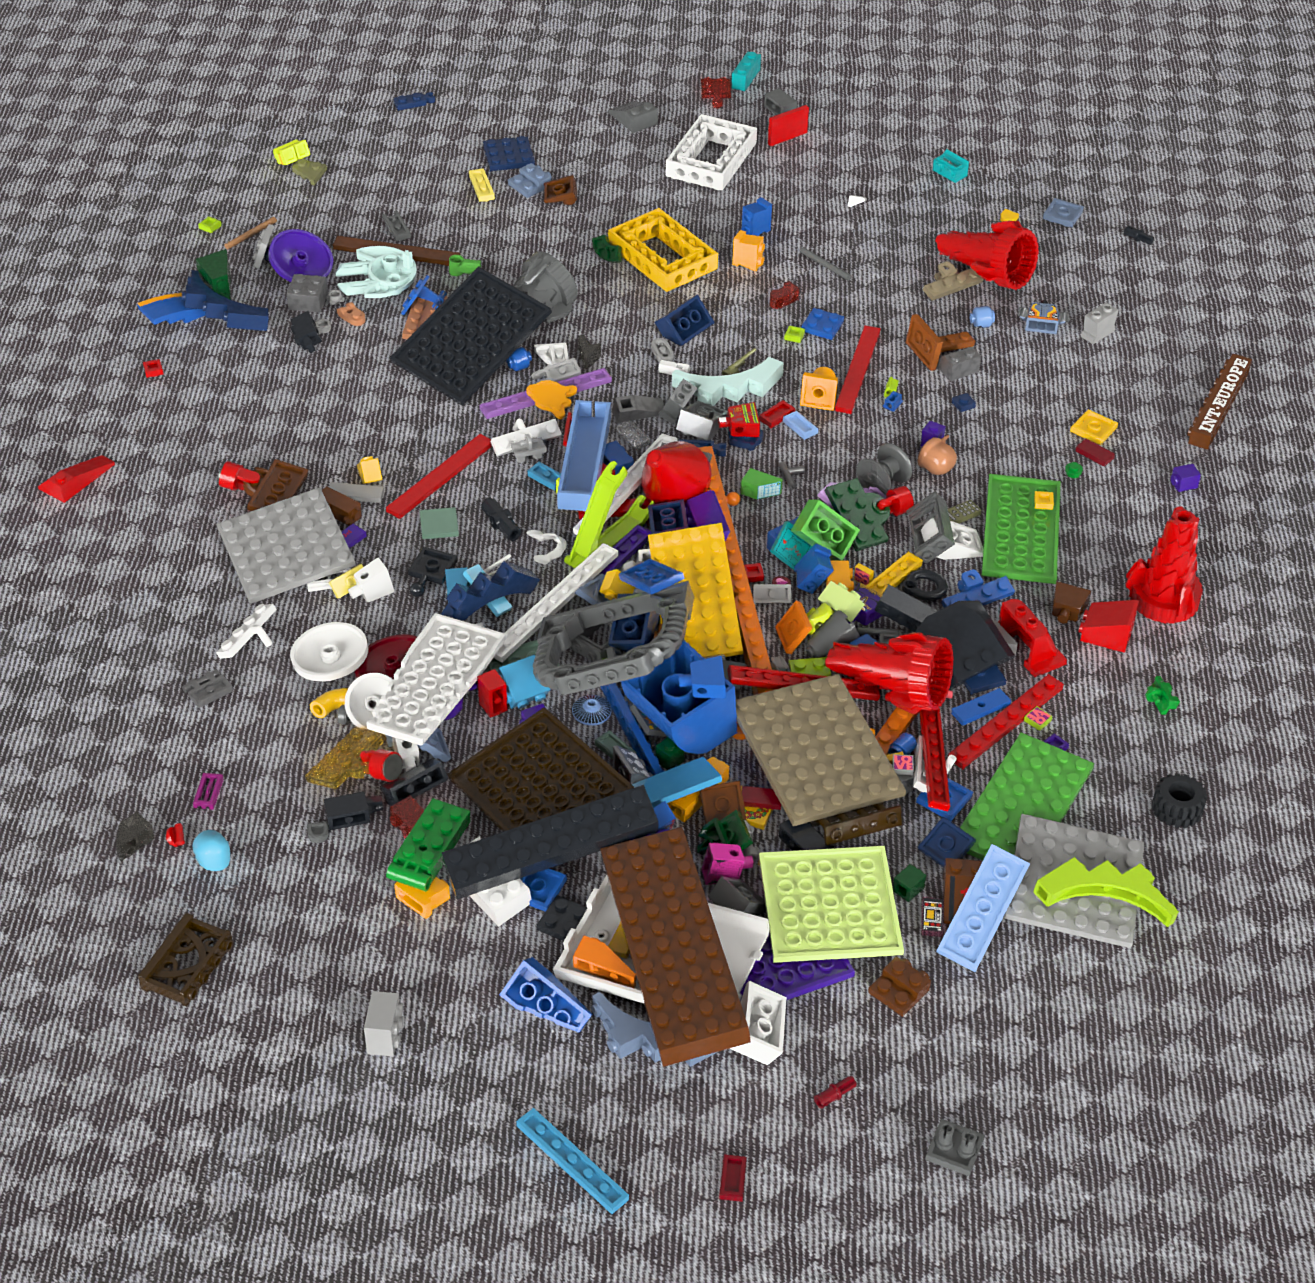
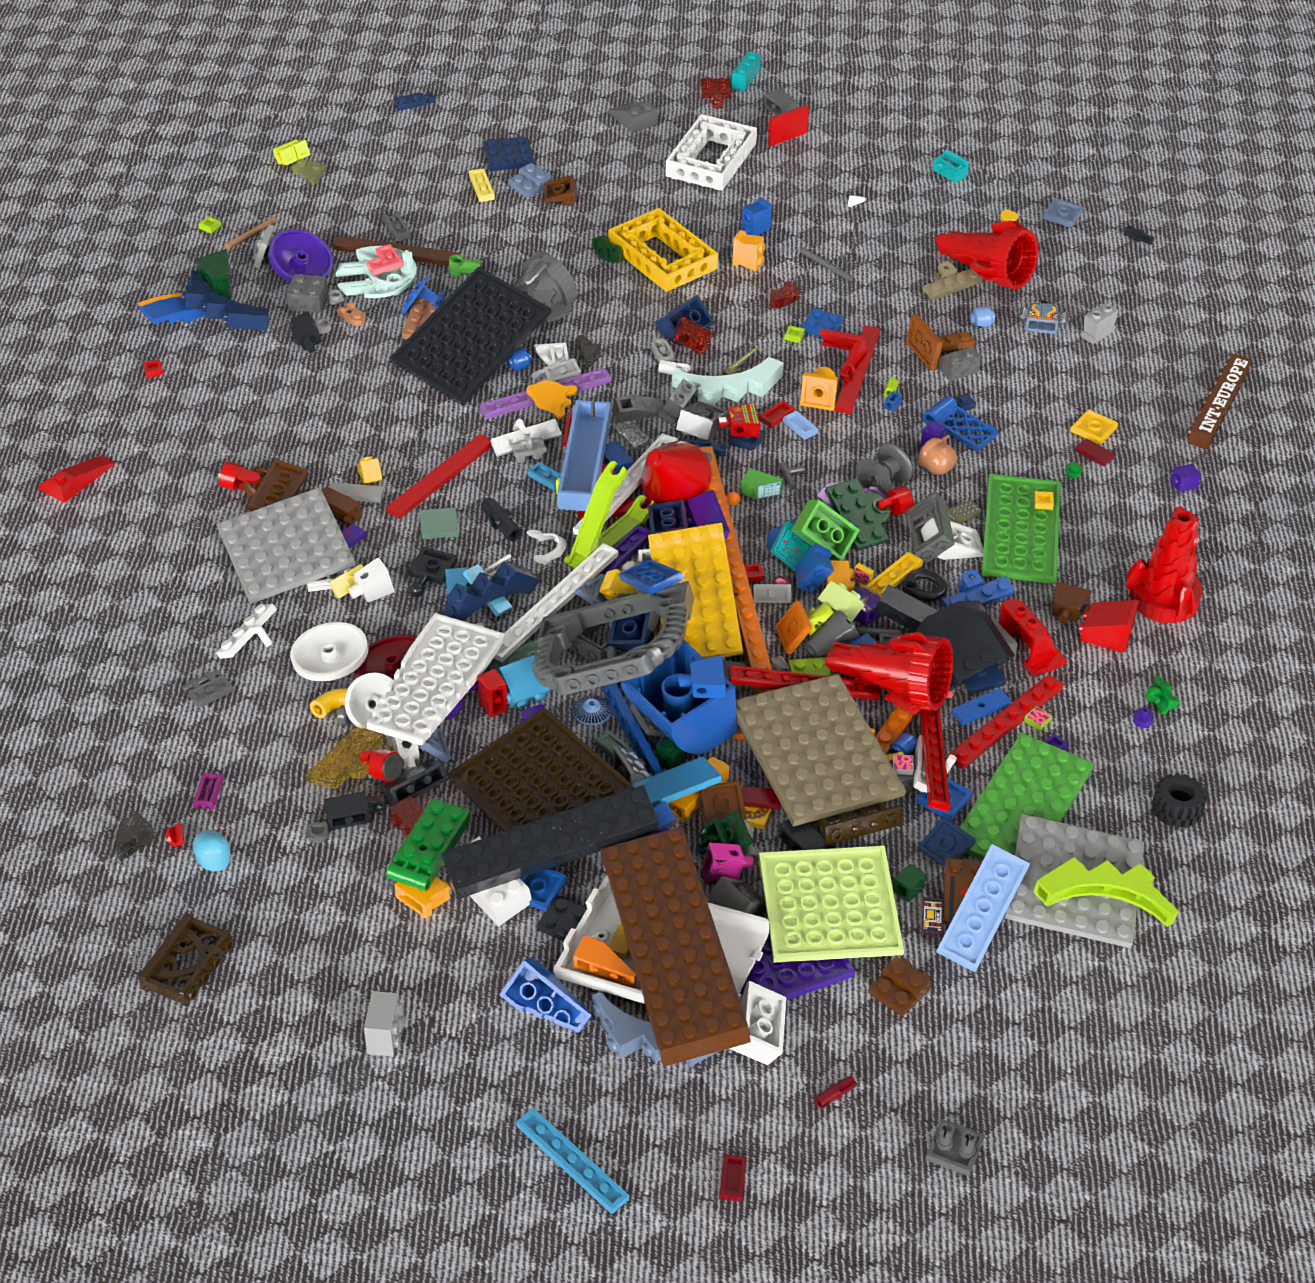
none -> coral plate [367,244,404,275]
none -> clear red brick [673,317,712,355]
none -> red hinge [819,329,868,381]
none -> blue piece [923,396,999,452]
none -> dark purple tile [1133,707,1154,728]

